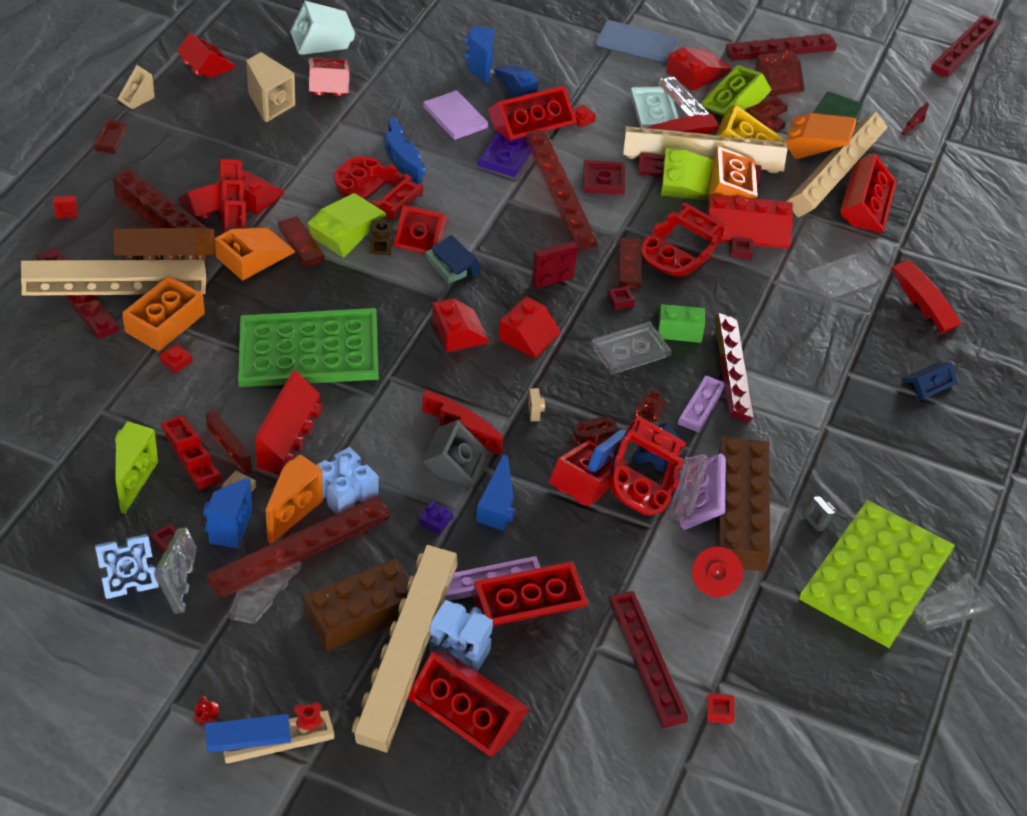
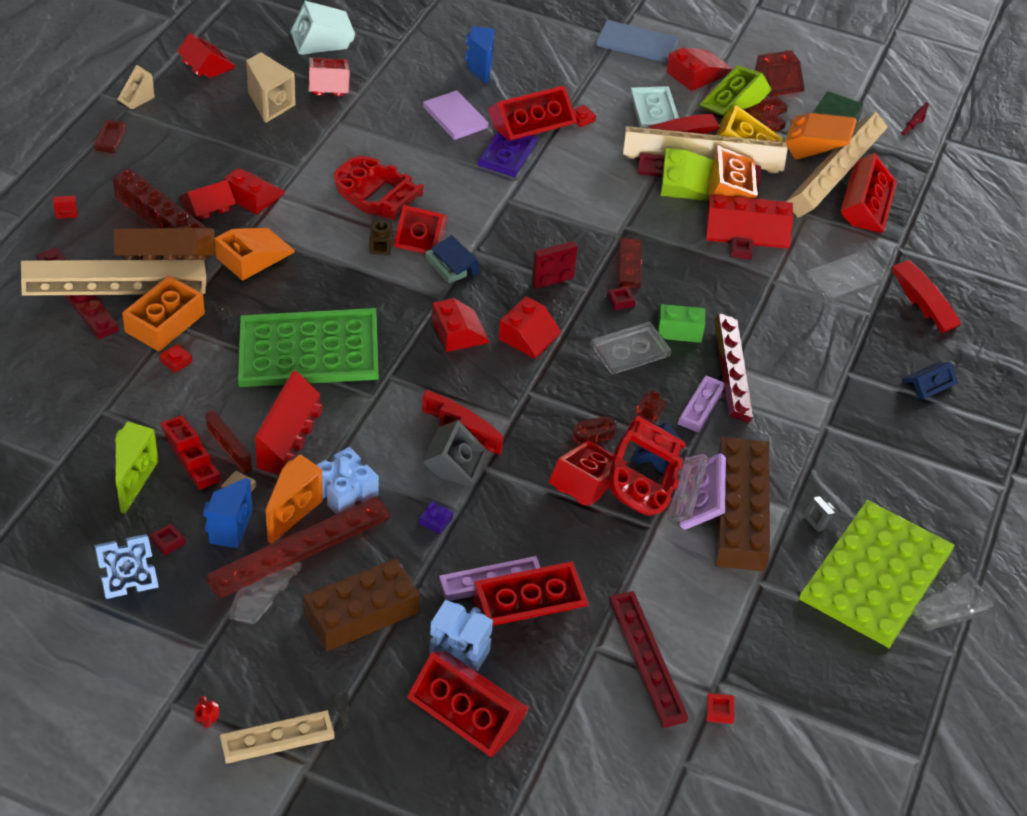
clear wing [153,527,197,614] -> none
blue tile [205,714,291,753] -> none
red slope [219,159,246,234] -> none
clear red tile [278,216,325,267] -> none
red plate [294,702,323,730] -> none
lime slope [307,193,386,258] -> none
tan brick [352,545,457,752] -> none
blue slope [385,118,425,184] -> none
blue slope [476,455,516,531] -> none
blue slope [495,64,539,98] -> none
clear red plate [526,130,598,251] -> none
tan plate [528,388,545,422] -> none
dark red plate [583,160,625,195] -> none
blue tile [587,429,626,473] -> none
red slope [641,203,726,277] -> none
clear tile [658,77,709,116] -> none
red piece [692,547,743,598] -> none
dark red plate [725,34,837,61] -> none
dark red plate [931,15,999,77] -> none

